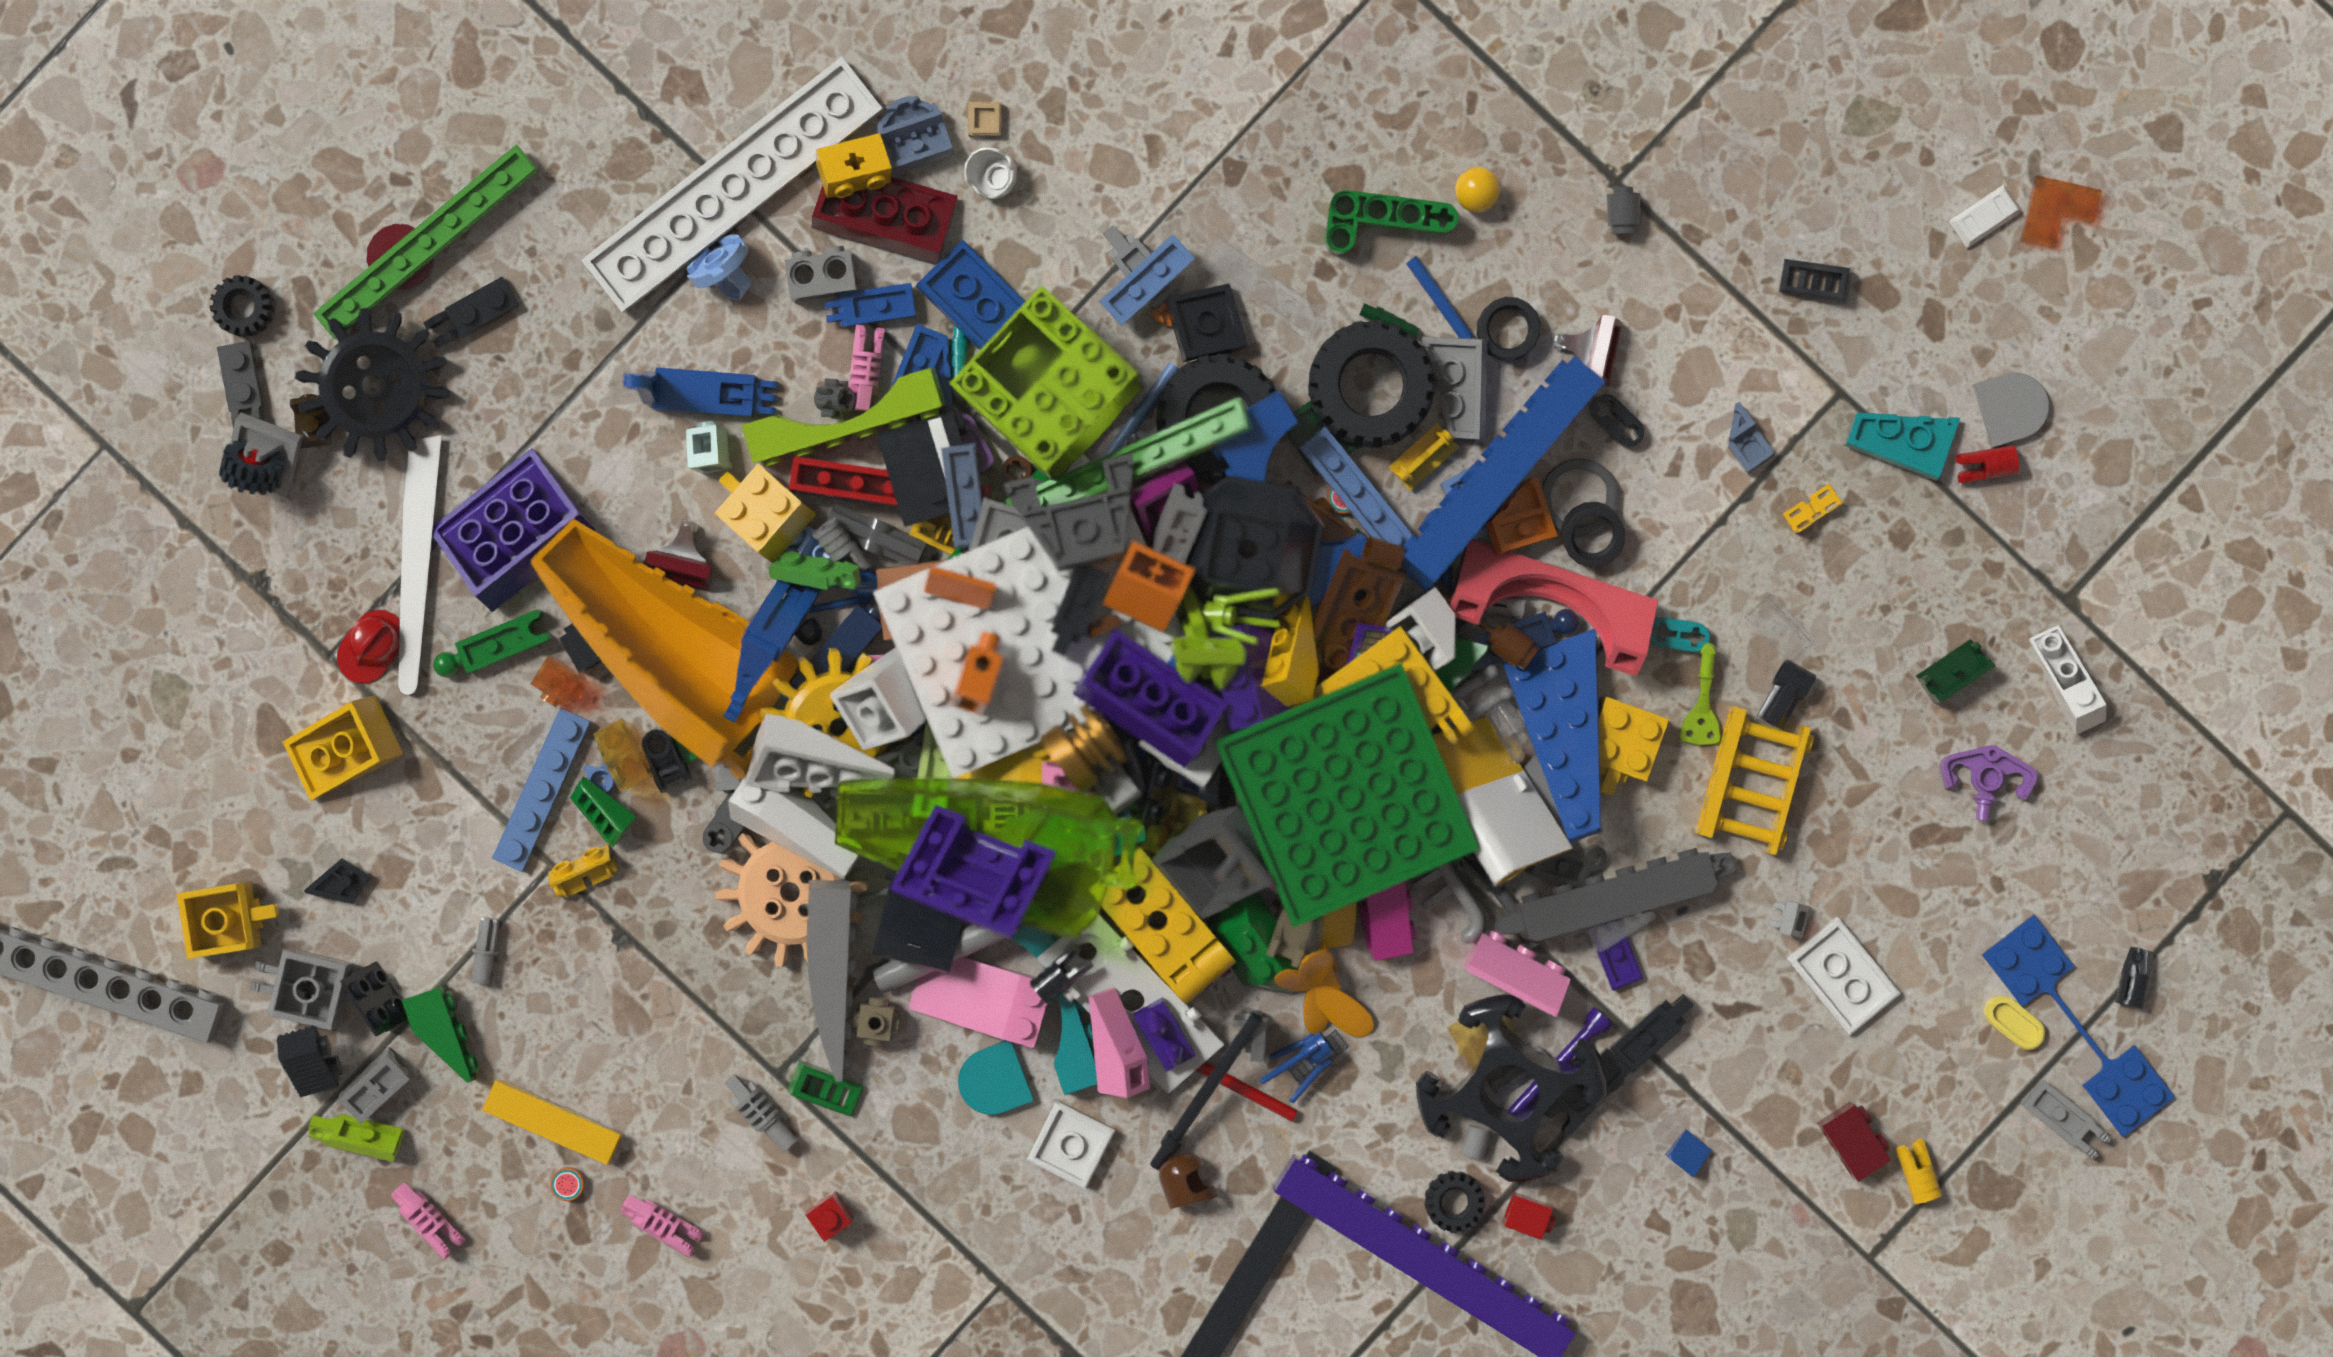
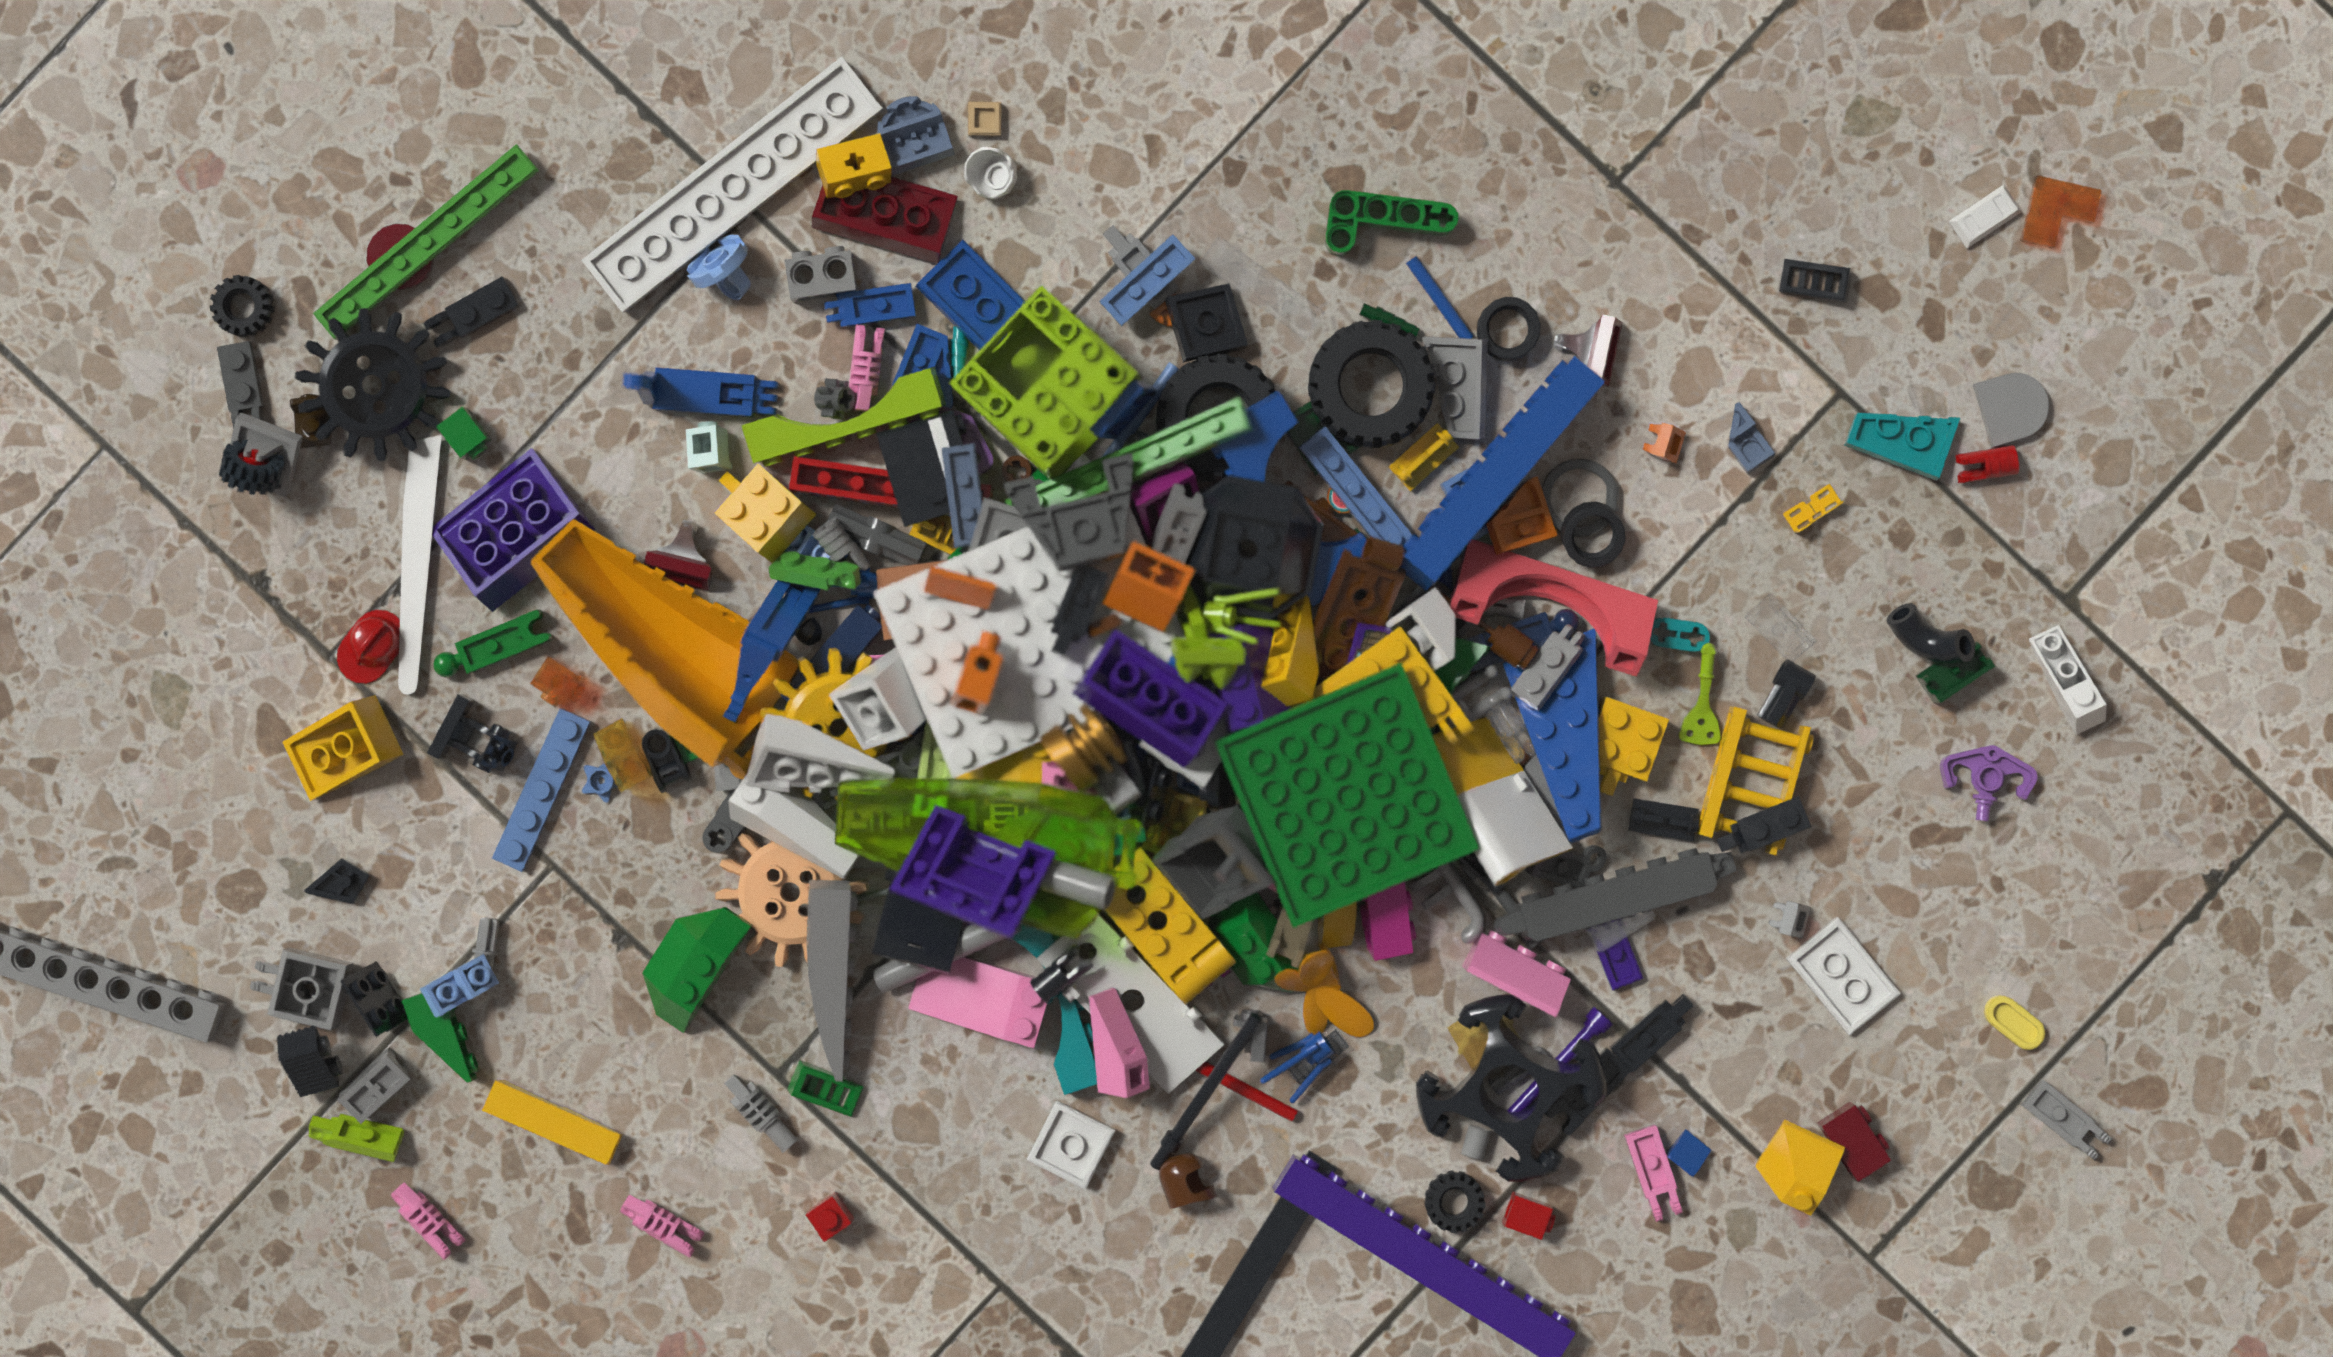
yellow hinge [176,881,280,959] -> none
yellow hinge [548,845,619,898] -> none
tile [550,1167,585,1201] -> none
black brick [559,624,602,673] -> none
green slope [570,776,636,847] -> none
dark tan brick [852,997,901,1046] -> none
teal tile [958,1040,1034,1115] -> none
dark purple tile [1134,997,1196,1072] -> none
yellow piece [1454,166,1501,213] -> none
black beam [1590,394,1644,448] -> none
dark grey brick [1607,187,1641,234] -> none
yellow hinge [1896,1138,1942,1204] -> none
blue hinge [1981,914,2175,1137] -> none
black hinge [2115,947,2153,1009] -> none
none -> light blue slope [420,954,499,1018]
none -> black tile [427,694,518,773]
none -> green brick [436,407,492,460]
none -> green wedge [642,907,753,1034]
none -> light grey pin [1041,859,1116,910]
none -> blue tile [1089,379,1157,439]
none -> light grey hinge [1510,624,1585,711]
none -> bright pink hinge [1624,1124,1683,1222]
none -> black hinge [1628,798,1699,841]
none -> orange tile [1643,423,1686,464]
none -> black hinge [1717,796,1812,853]
none -> yellow slope [1755,1119,1845,1216]
none -> black cylinder [1886,603,1975,664]

